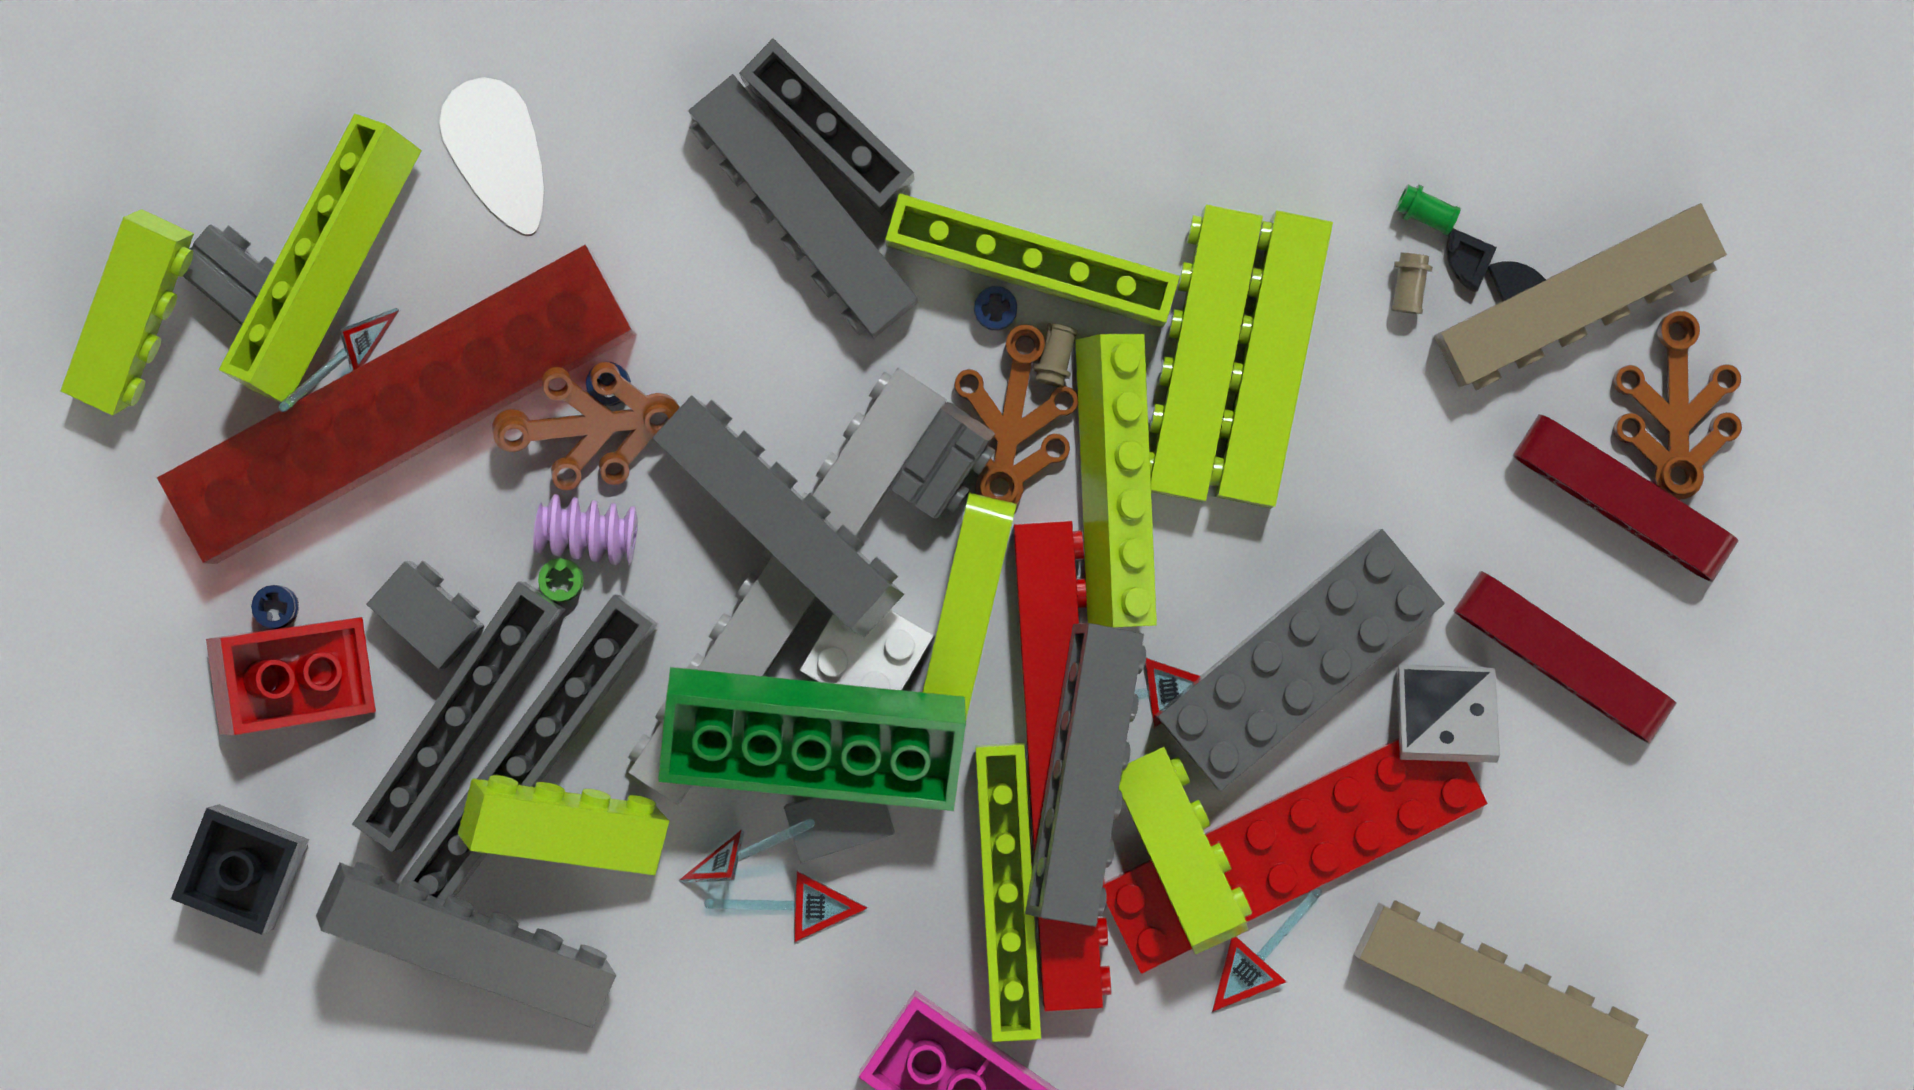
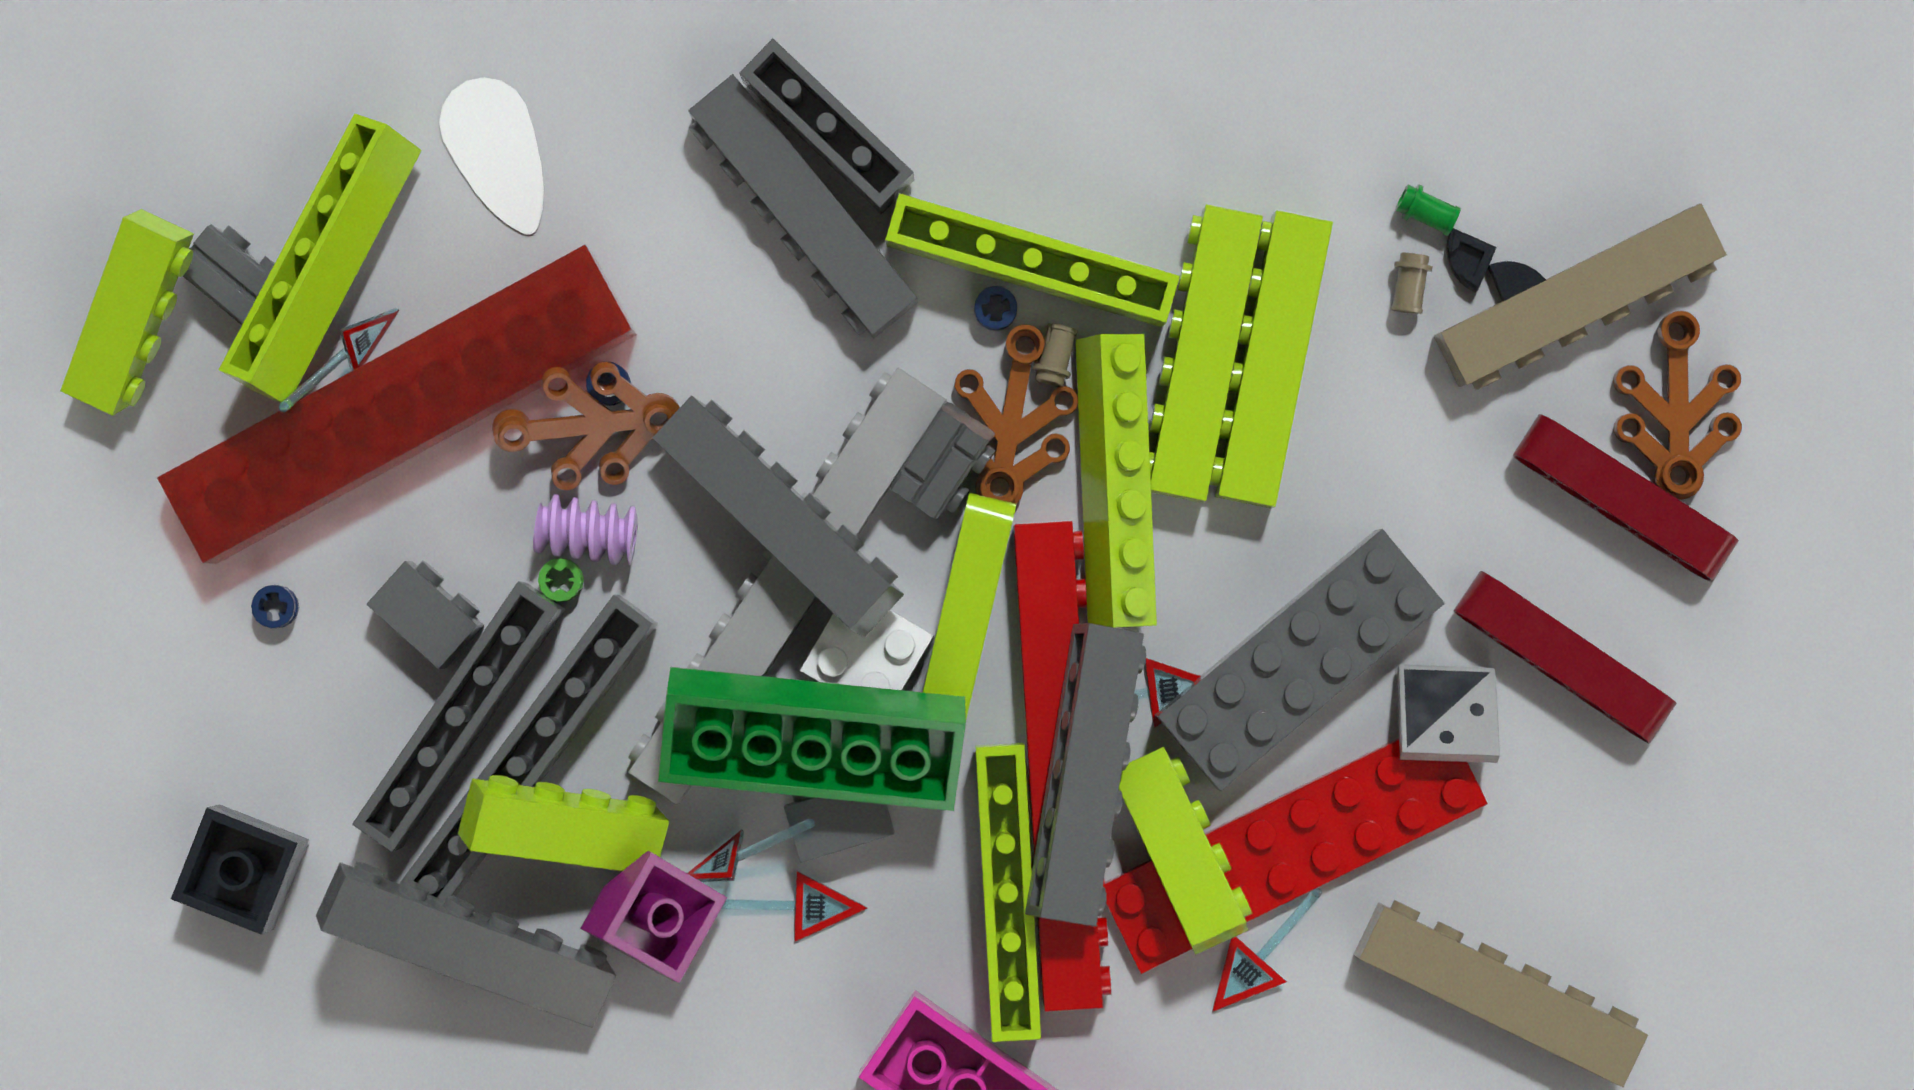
red slope [206,617,376,735] -> none
none -> magenta slope [580,851,727,983]

